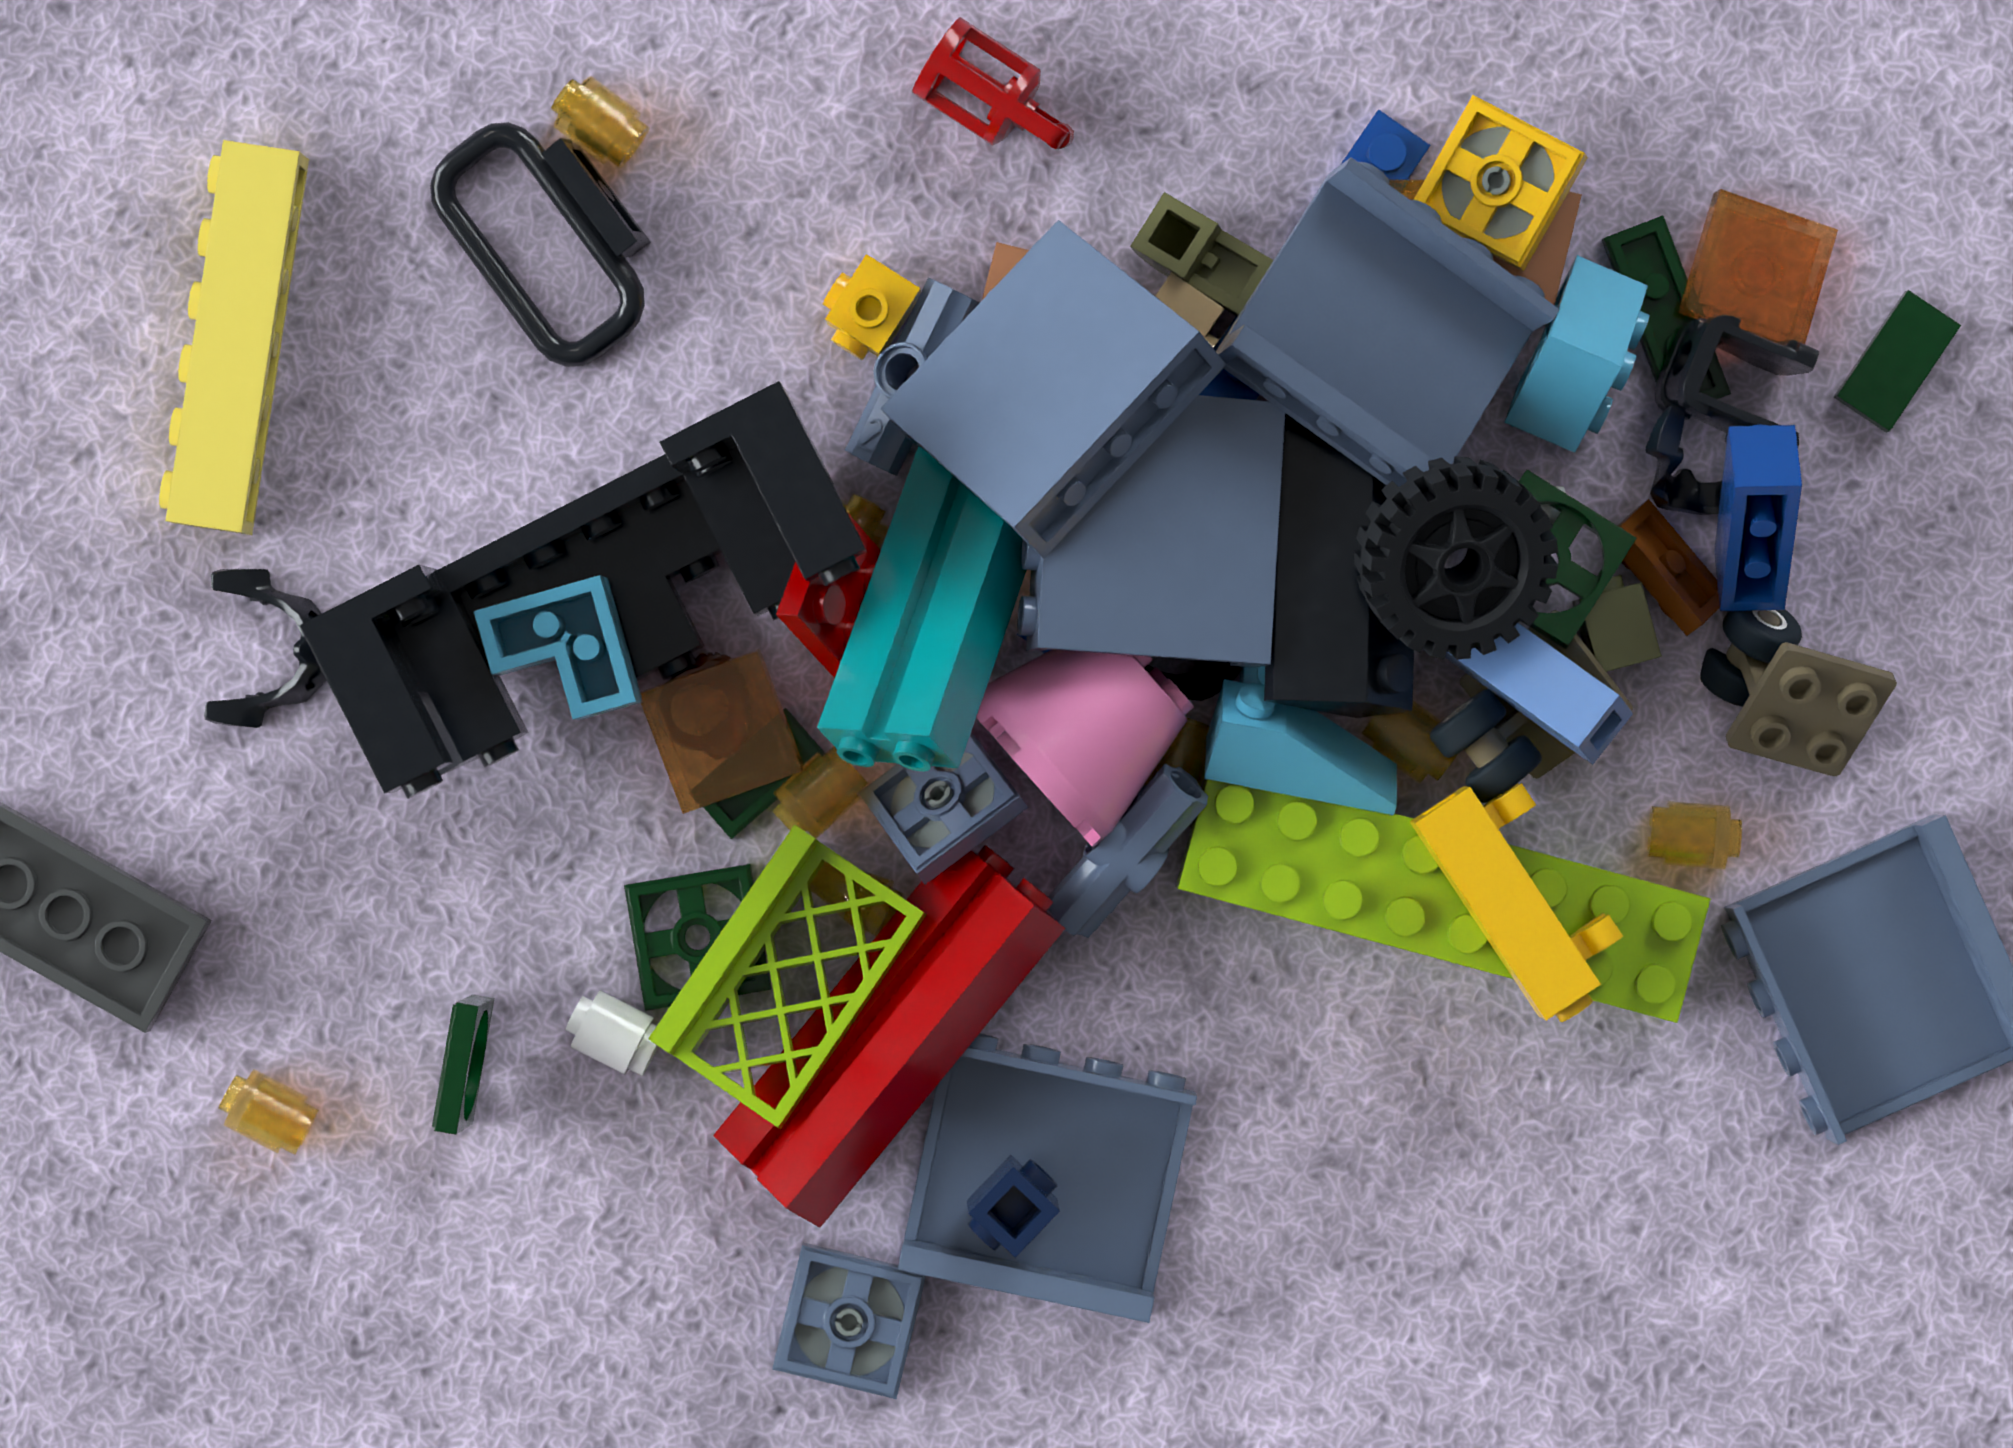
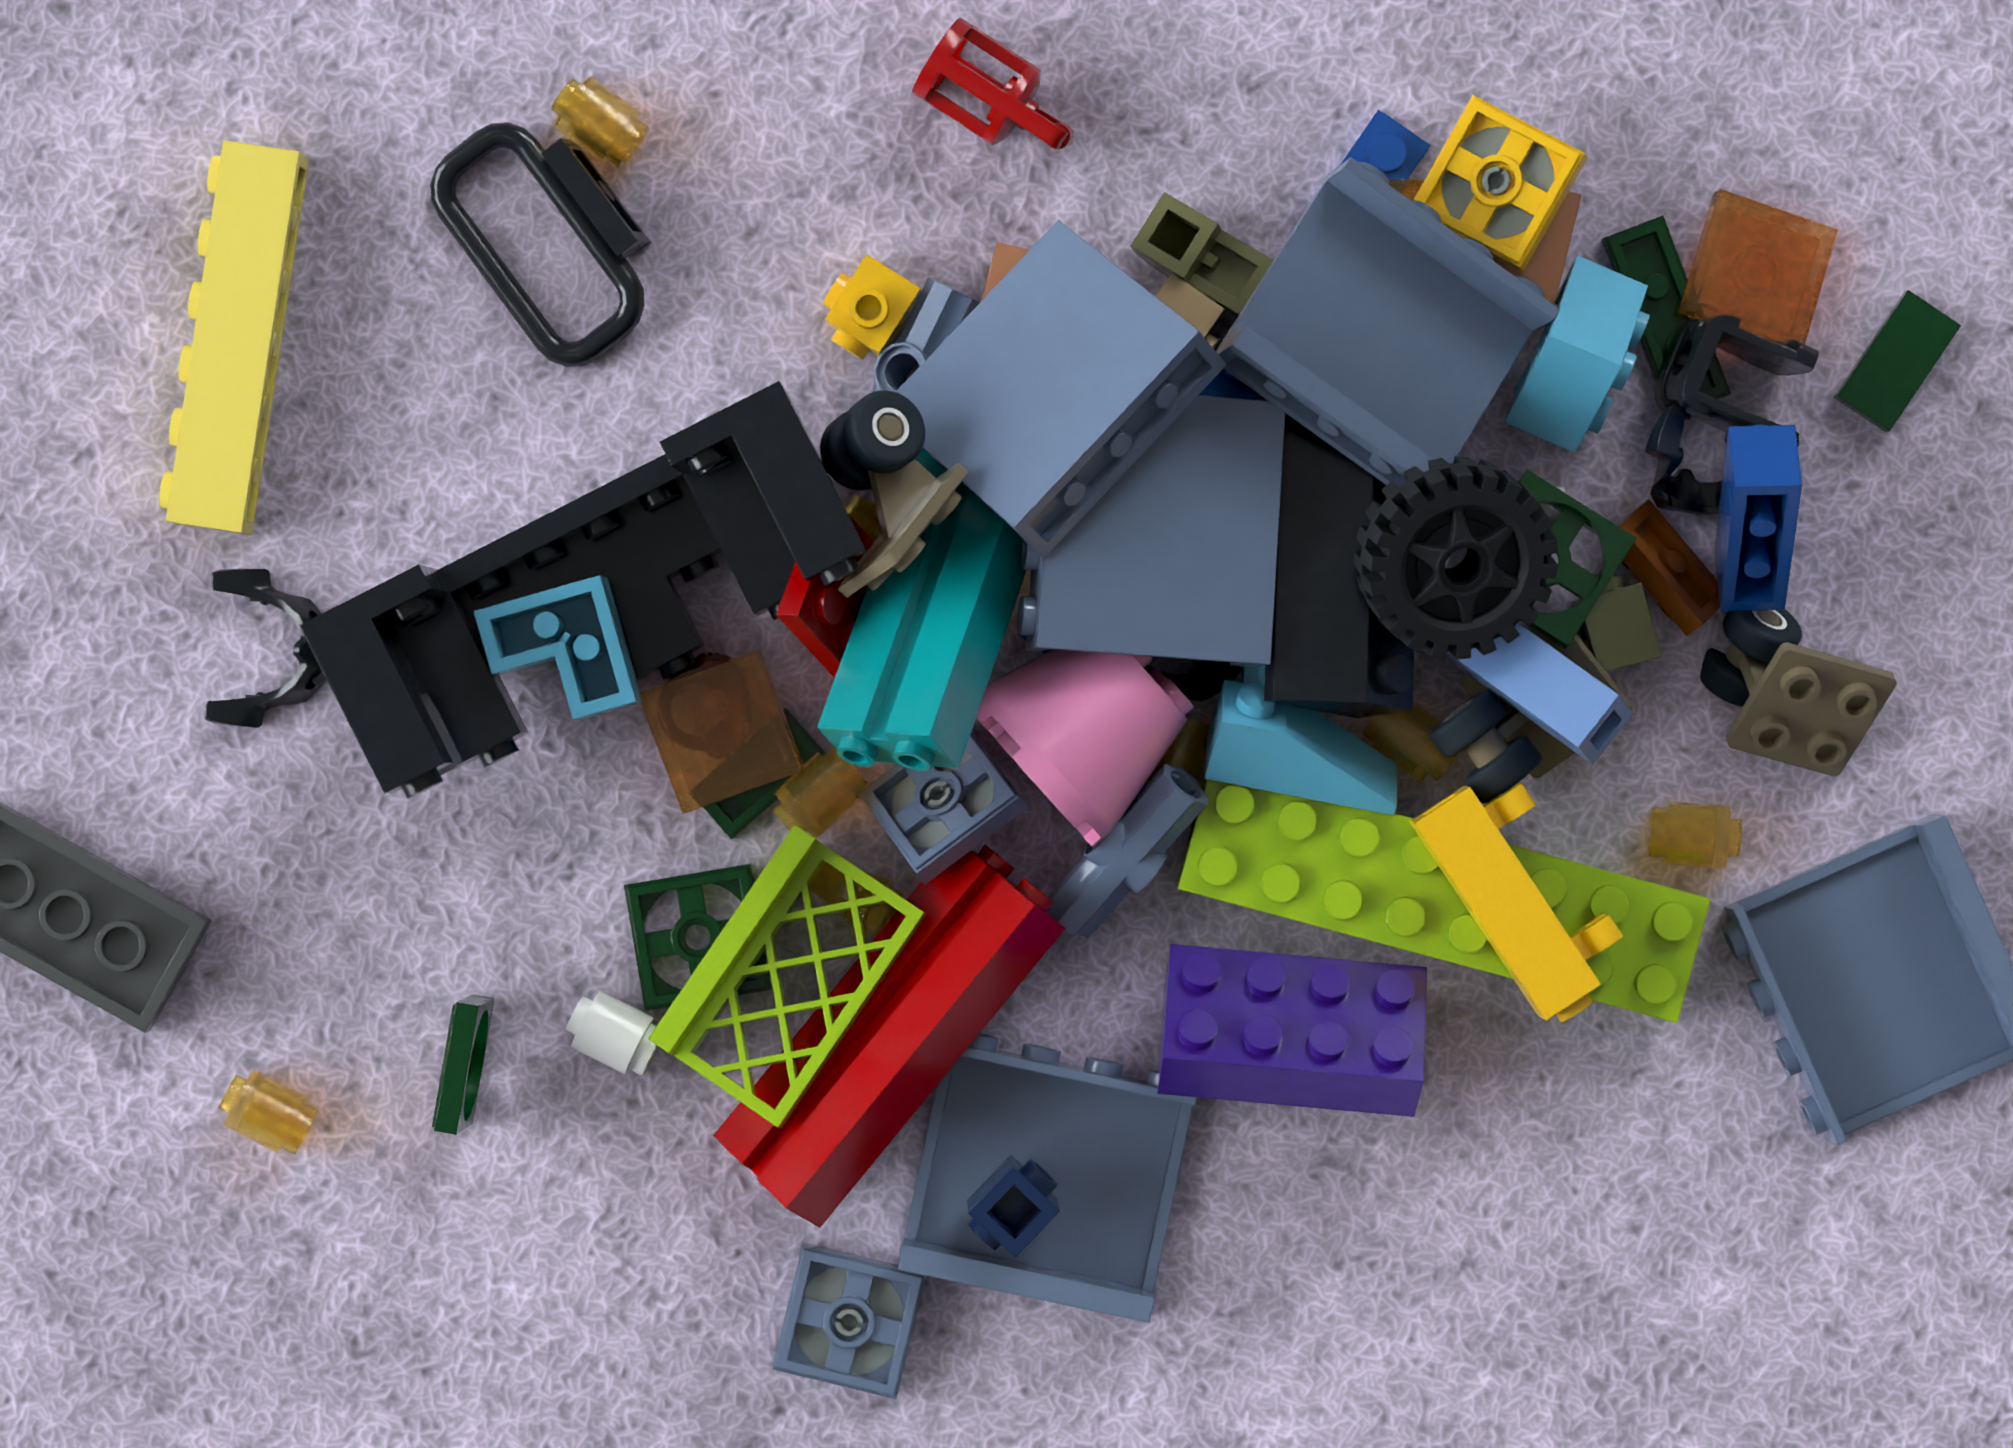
none -> plate [820,390,968,598]
none -> dark purple brick [1157,944,1427,1117]

